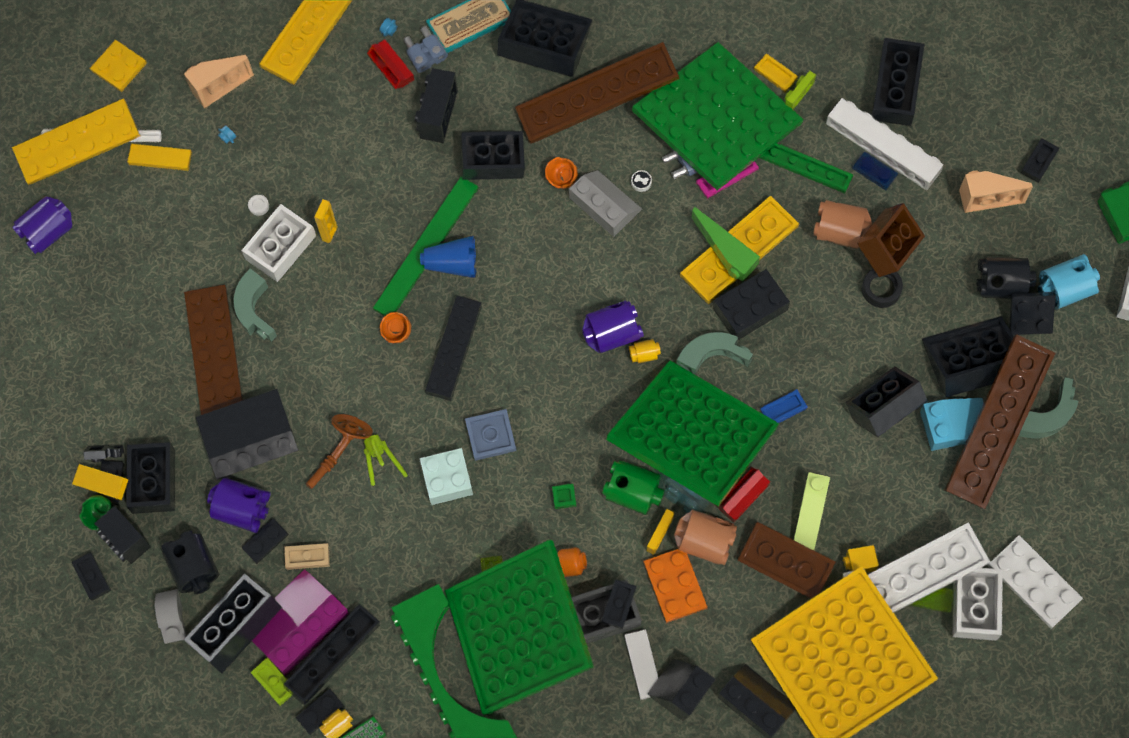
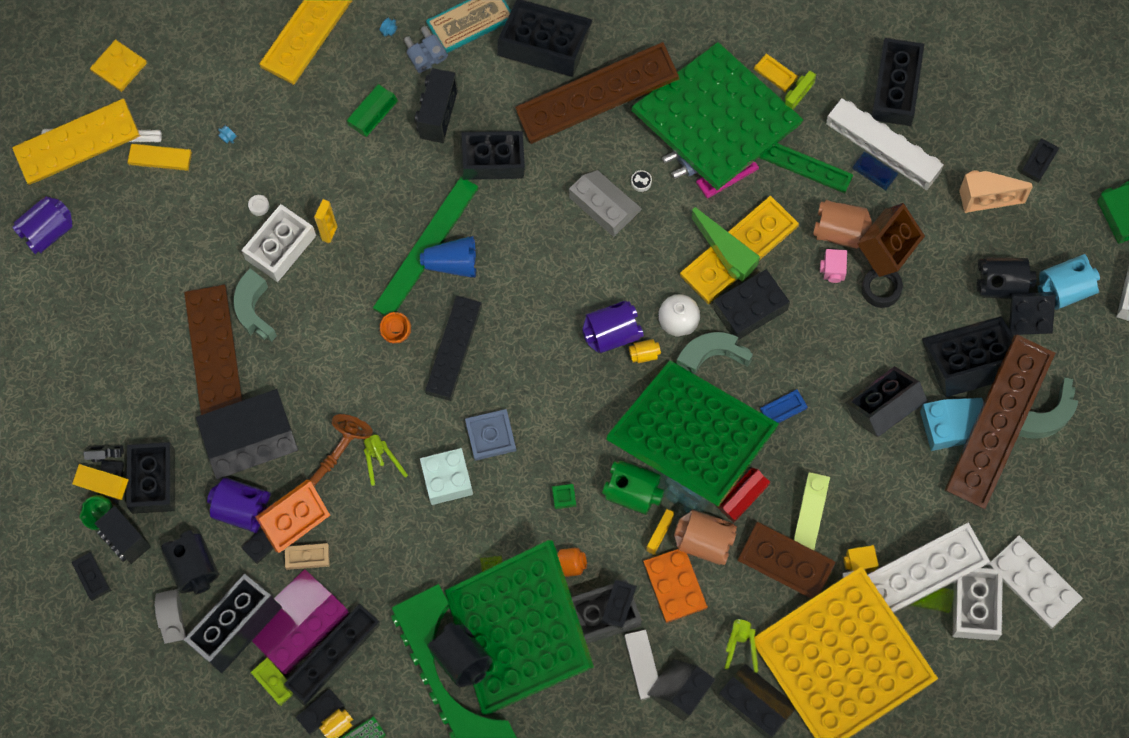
light nougat slope [184,55,254,108] -> none
red piece [367,39,414,89] -> none
orange hair [545,157,578,189] -> none
none -> orange plate [255,480,330,553]
none -> green piece [347,84,398,137]
none -> black cylinder [428,623,492,687]
none -> white cylinder [659,294,700,336]
none -> lime plant [725,620,758,672]
none -> bright pink brick [820,249,847,283]

